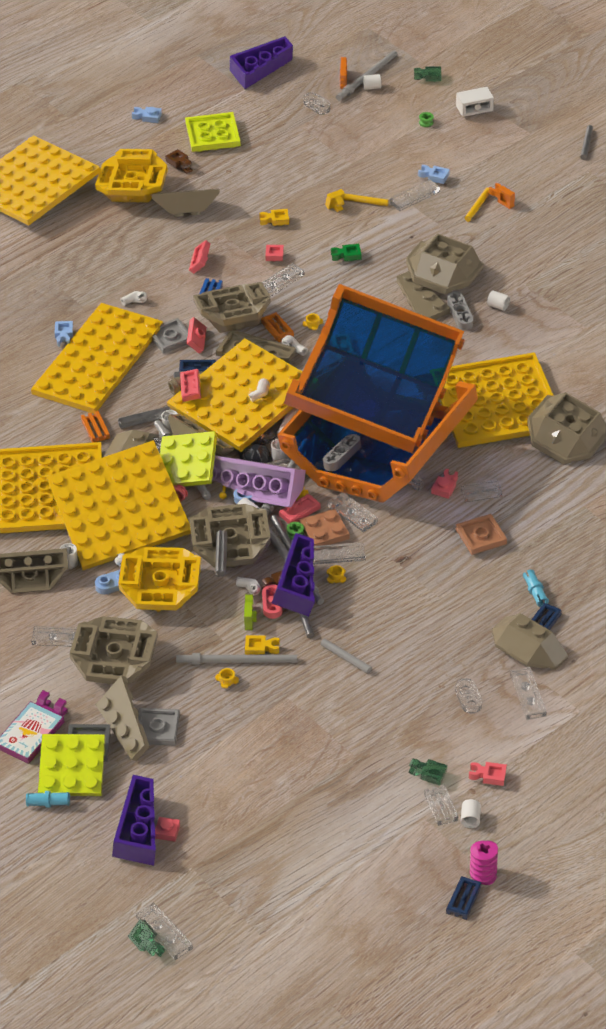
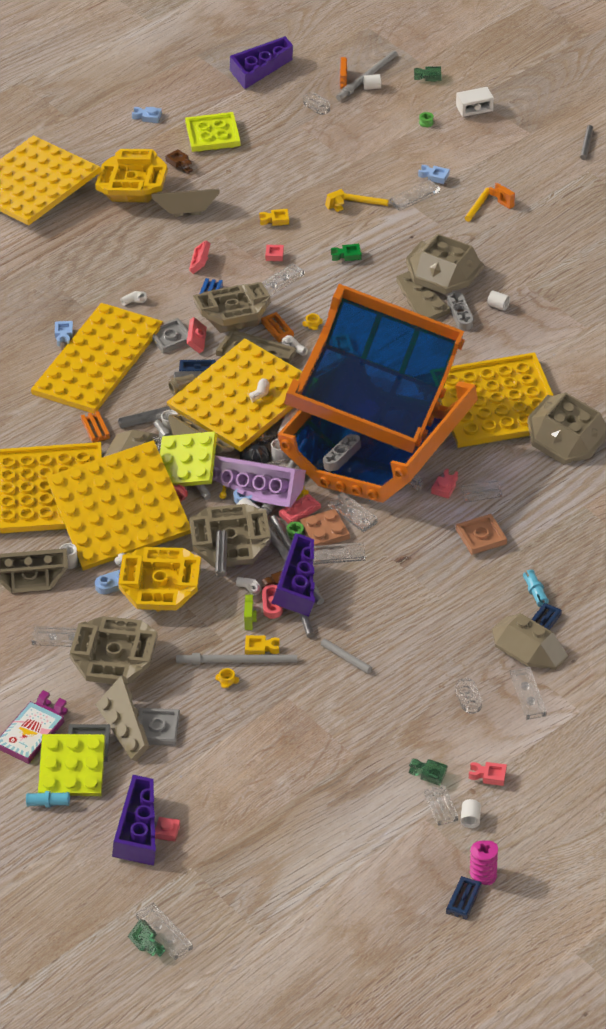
coral plate [180,369,201,402] -> none
yellow plate [326,565,346,583] -> none

